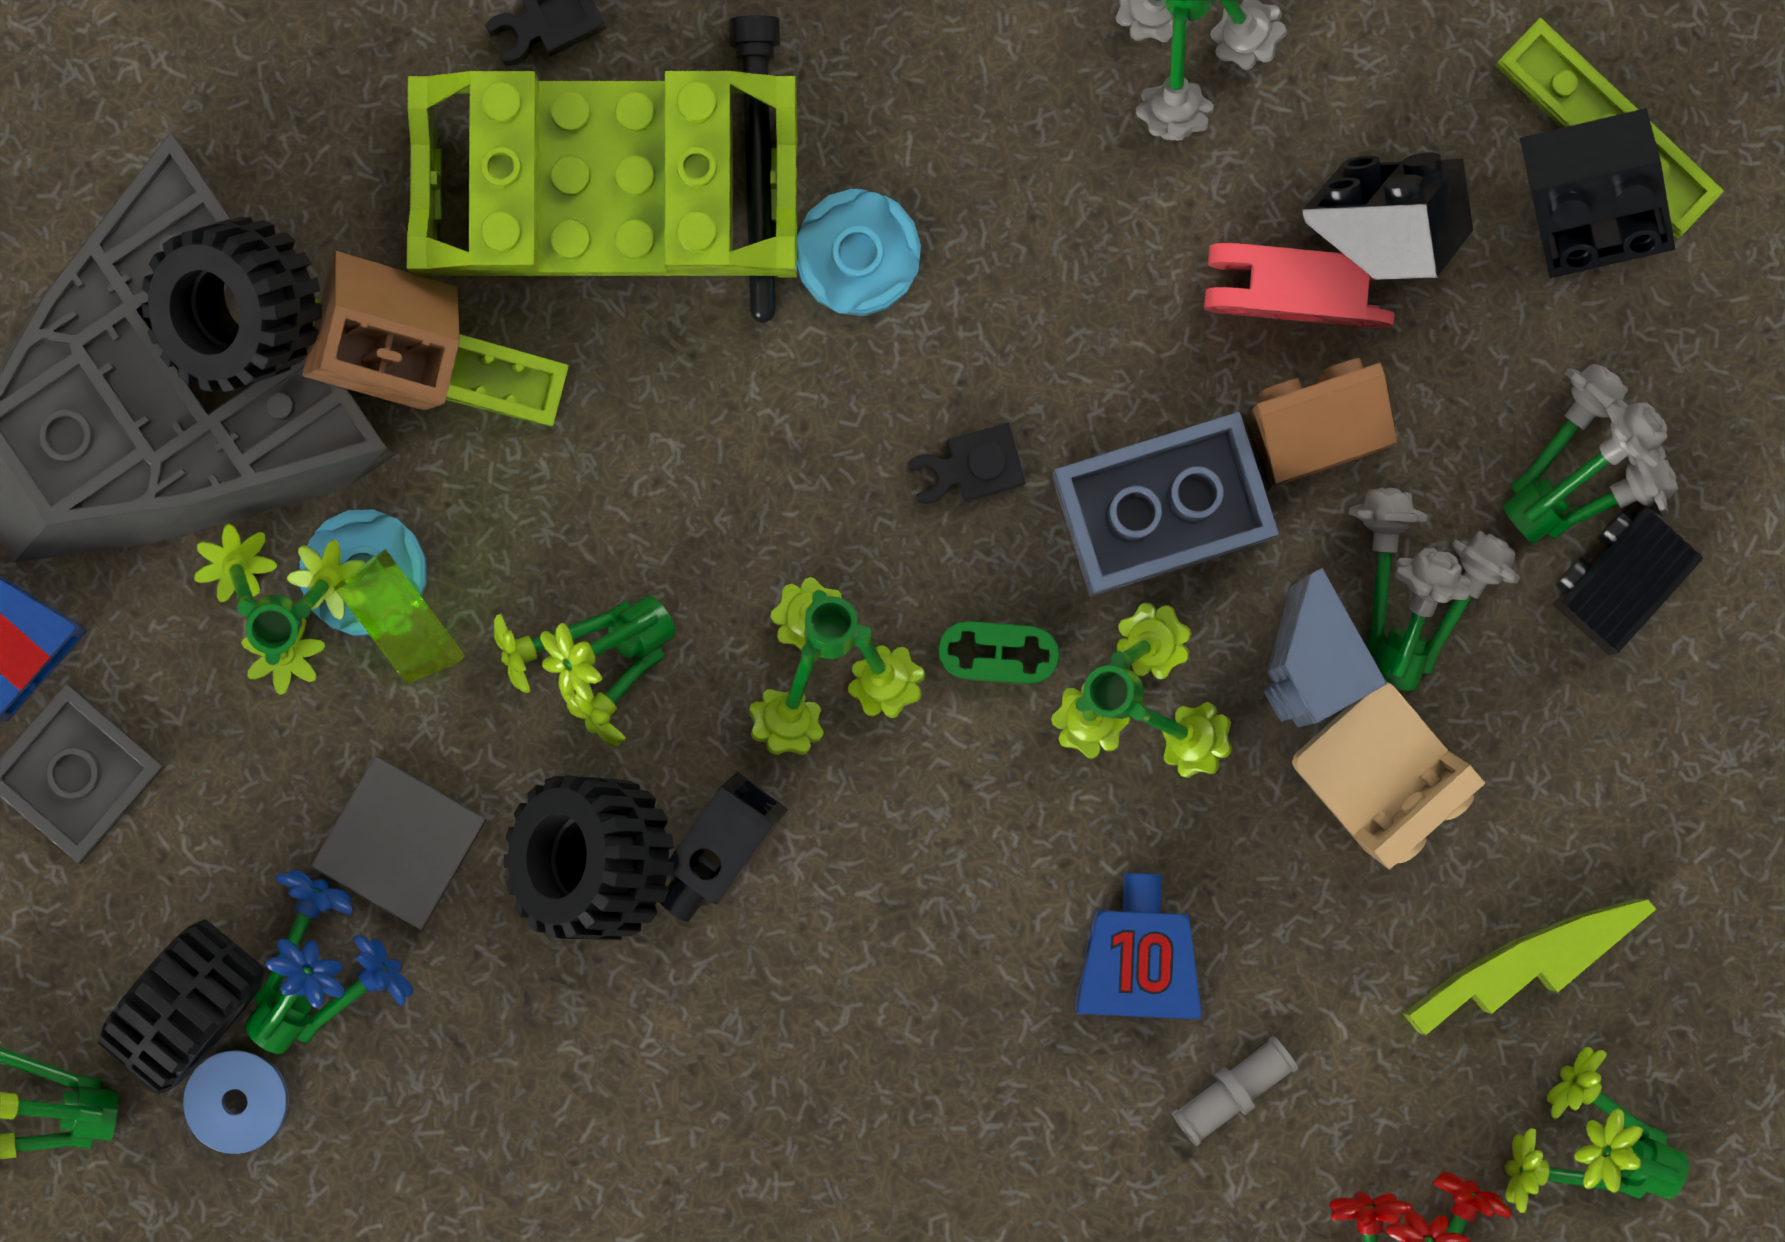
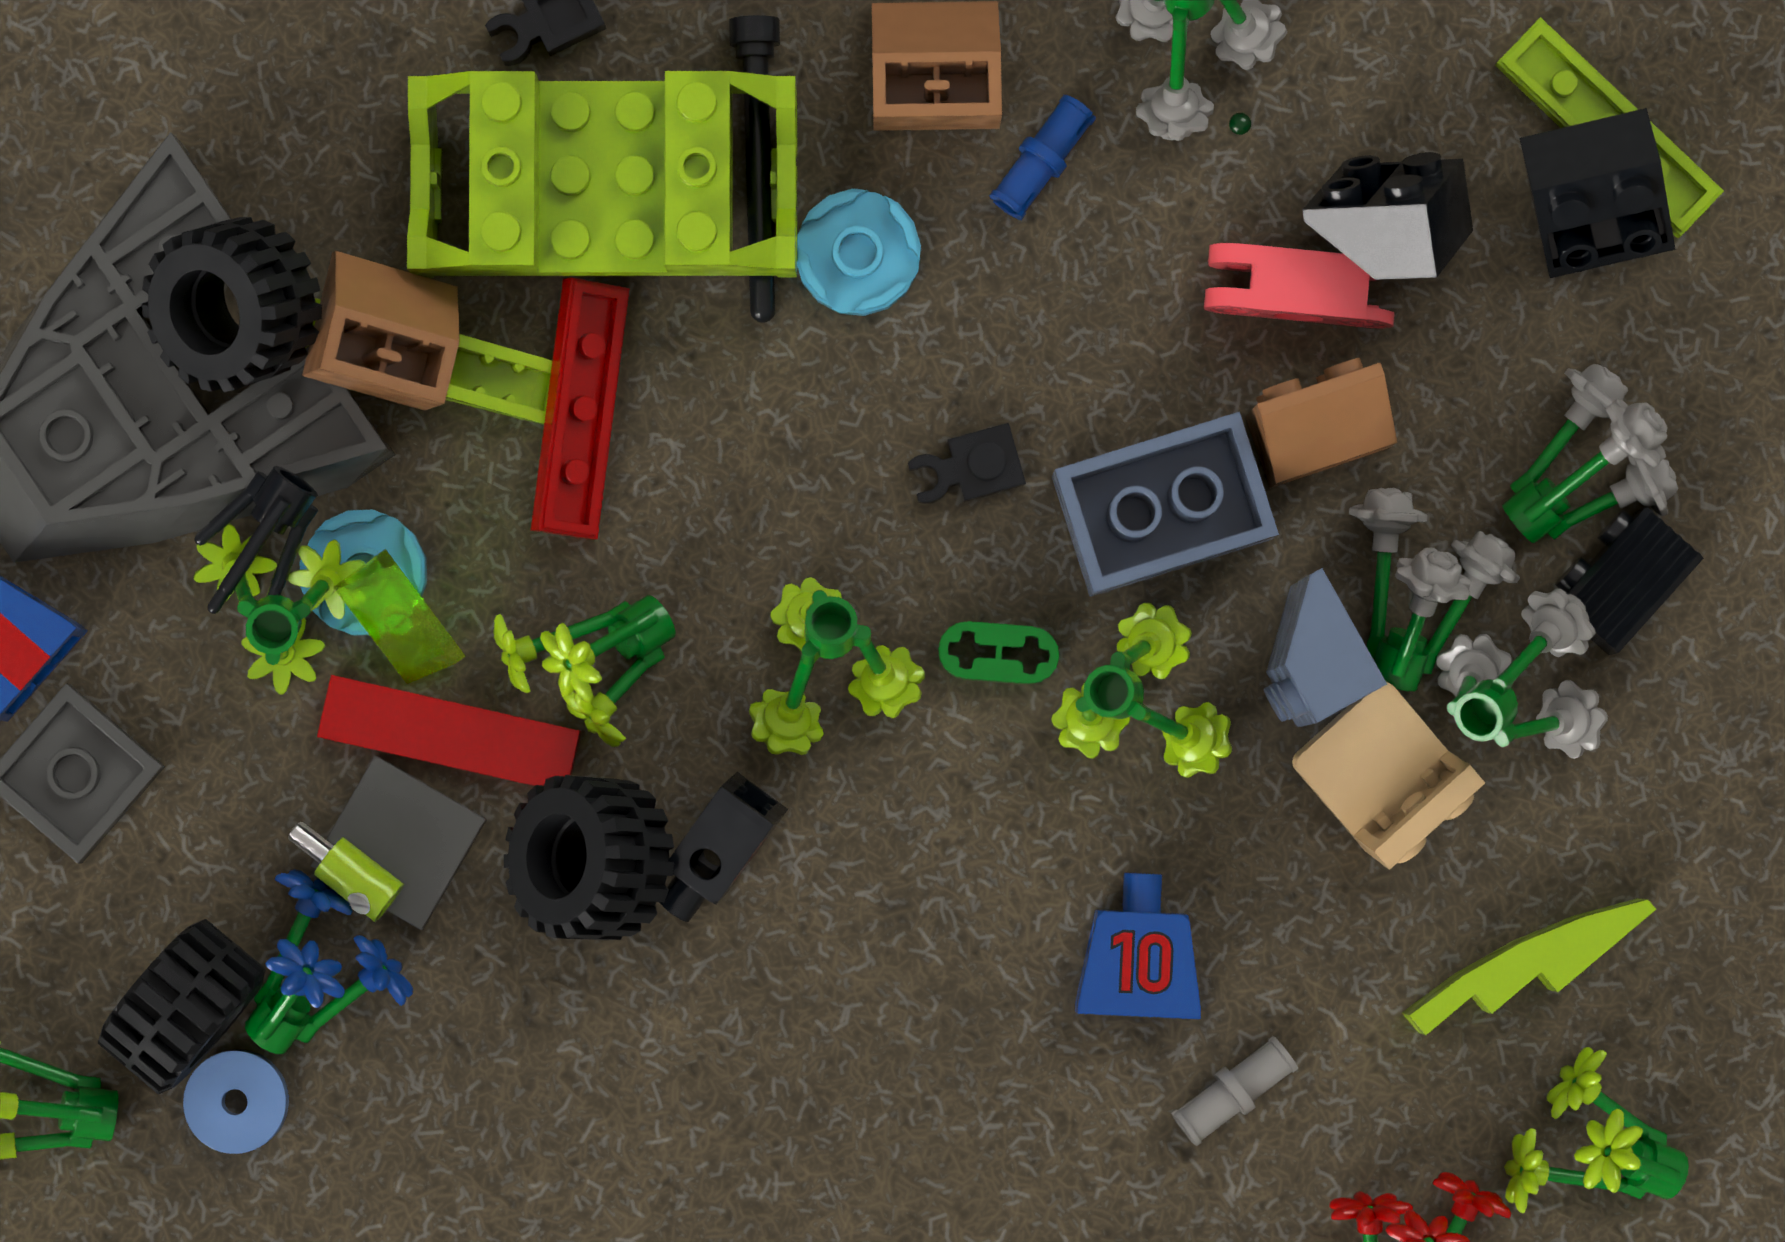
none -> black plant [194,466,319,614]
none -> lime piece [288,822,404,922]
none -> red tile [317,675,581,786]
none -> red tile [530,277,630,540]
none -> medium nougat slope [872,1,1002,131]
none -> blue pin [989,95,1096,220]
none -> dark green piece [1229,113,1251,135]
none -> light grey plant [1436,588,1608,759]

